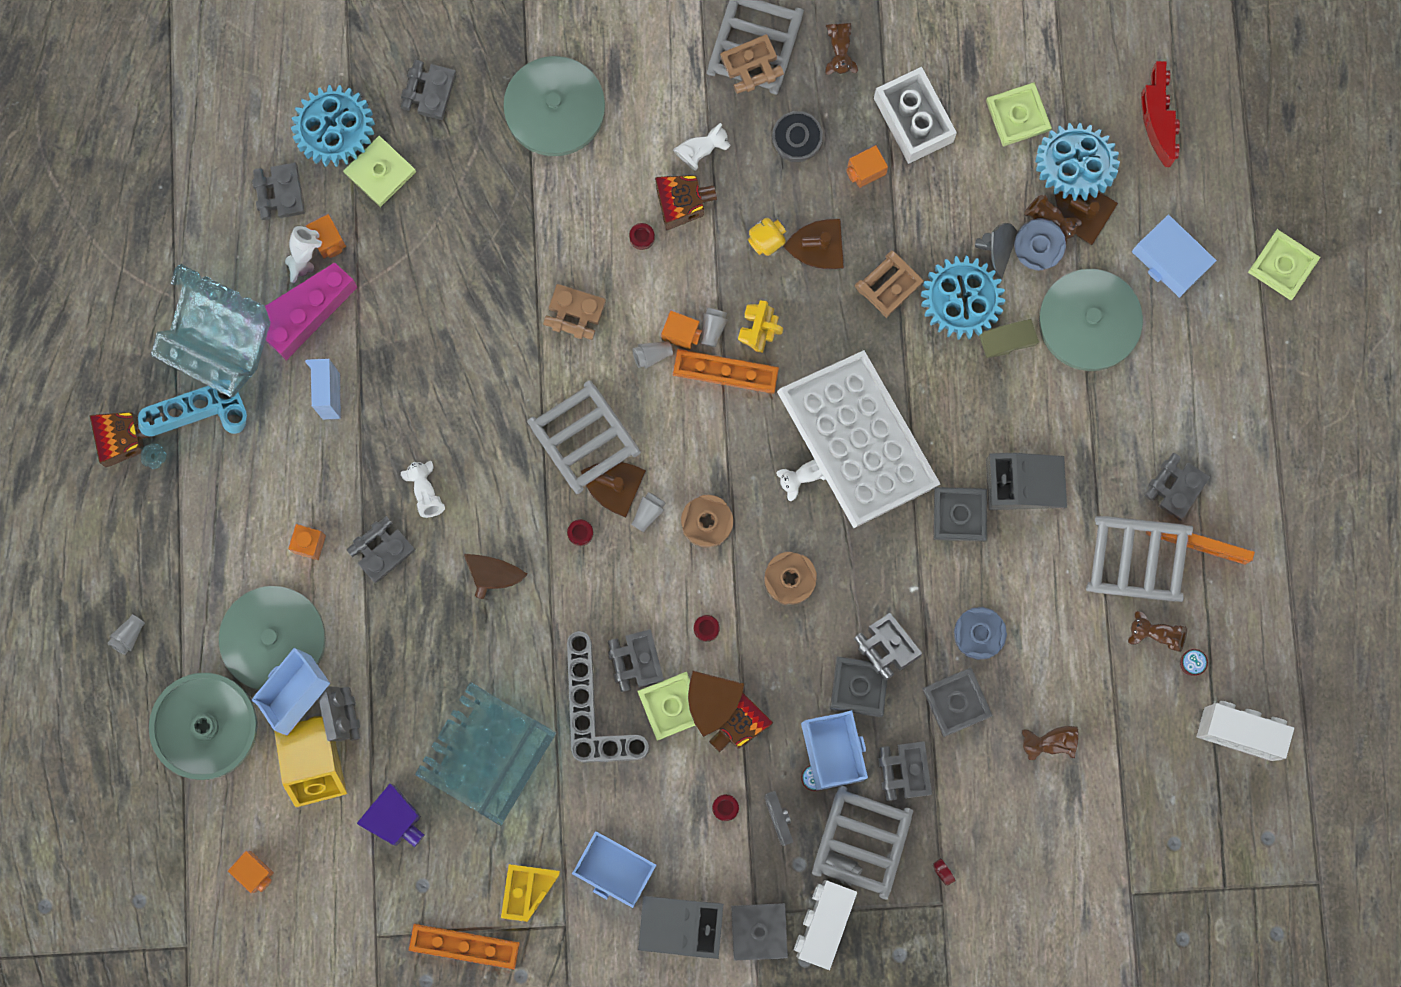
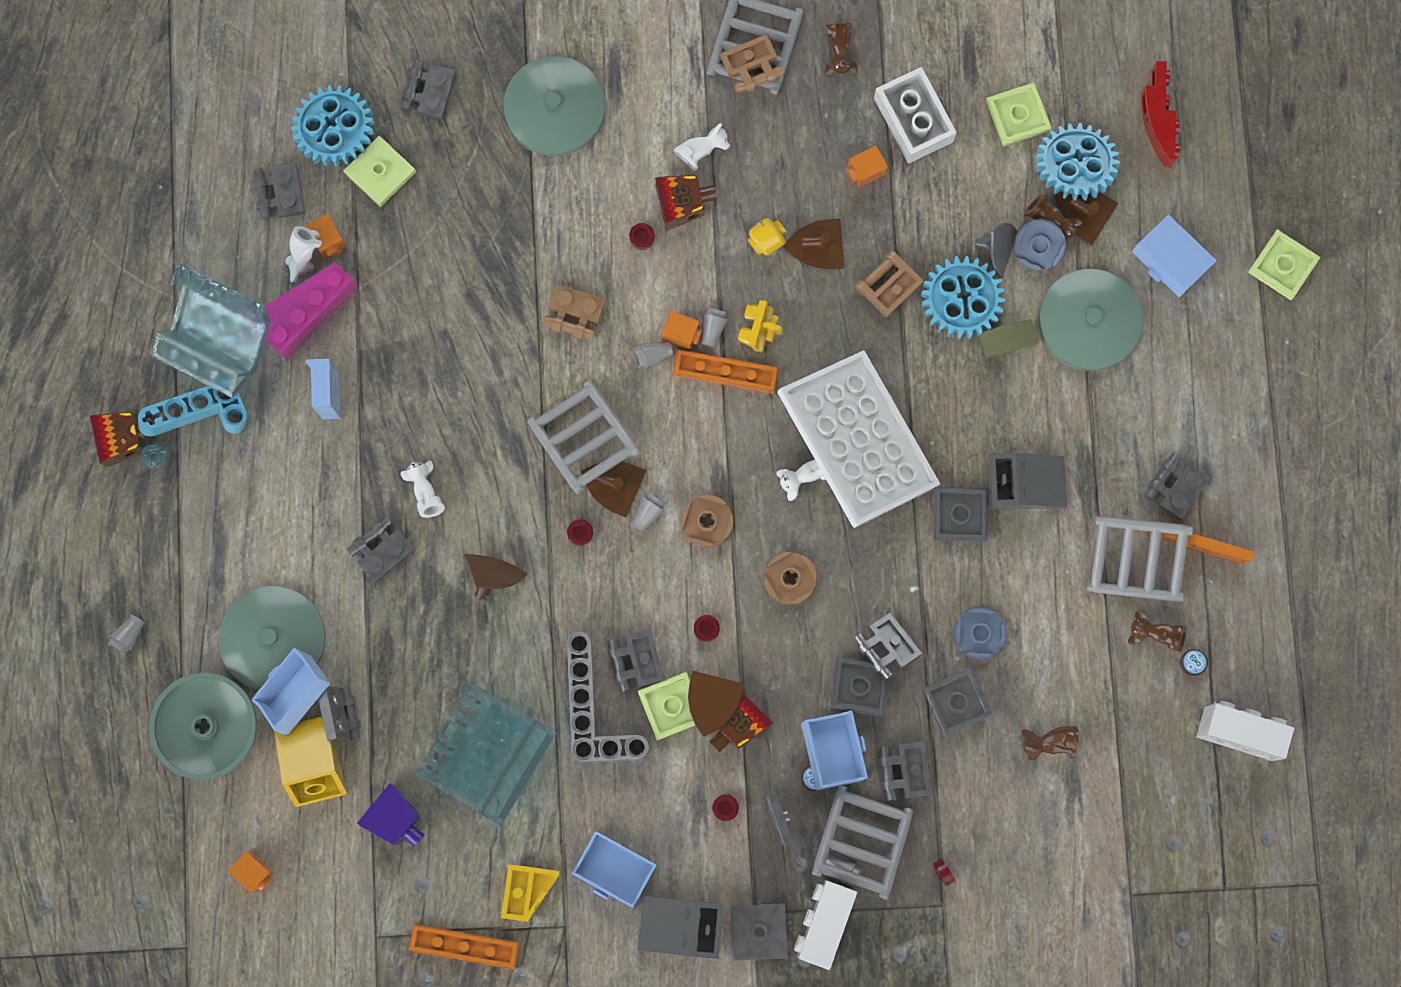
orange brick [288,524,326,560] -> none
black tile [772,111,823,162] -> none

